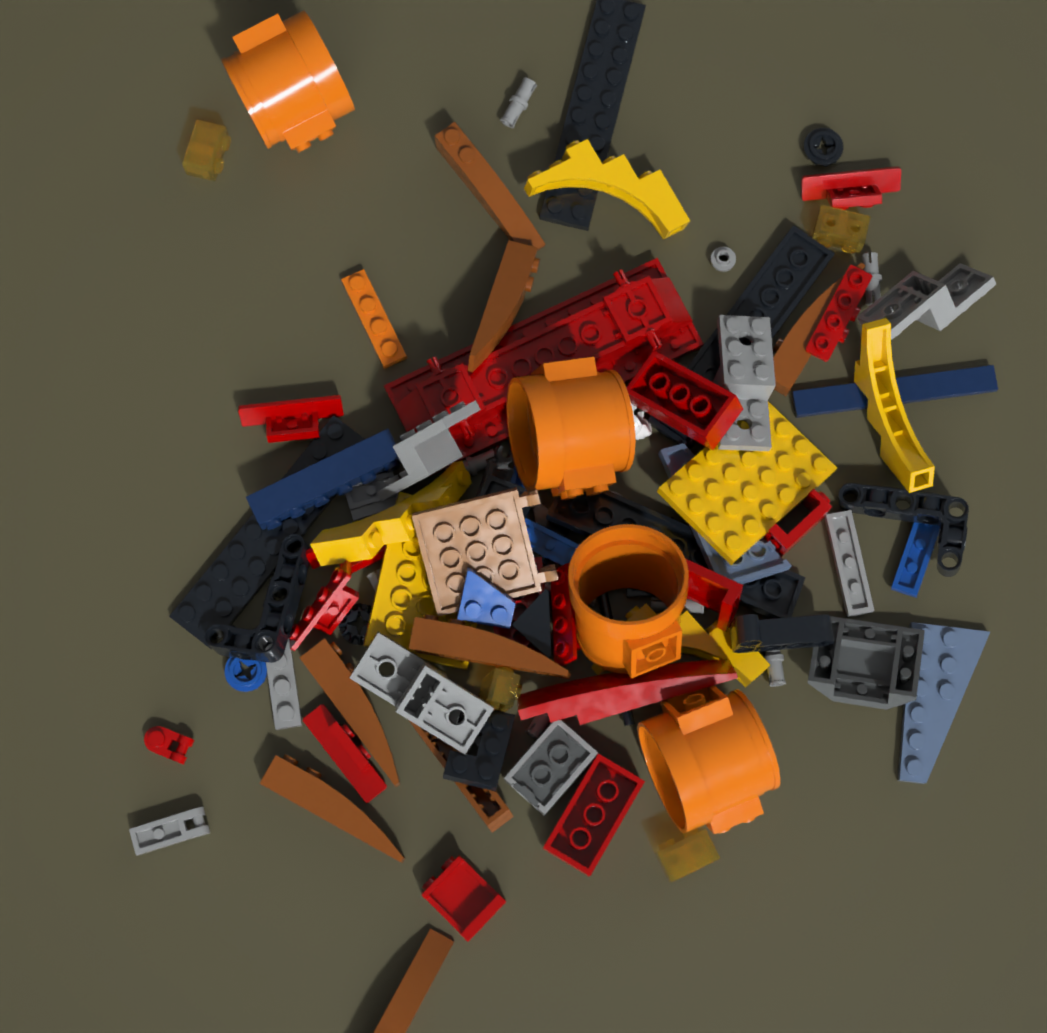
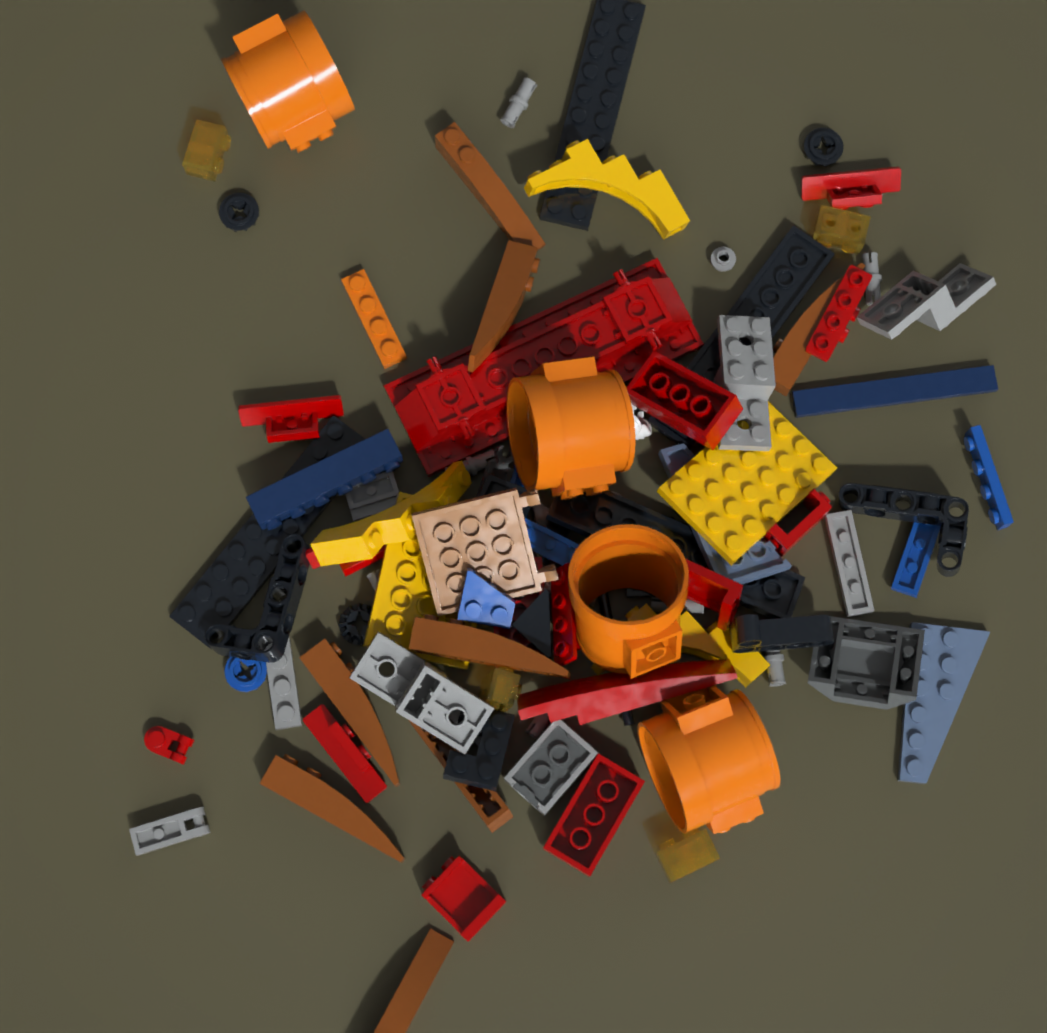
red bracket [289,561,359,651] -> none
light grey bracket [377,400,481,501] -> none
yellow arch [854,318,935,493] -> none
none -> black gear [219,193,259,232]
none -> blue plate [964,425,1014,530]

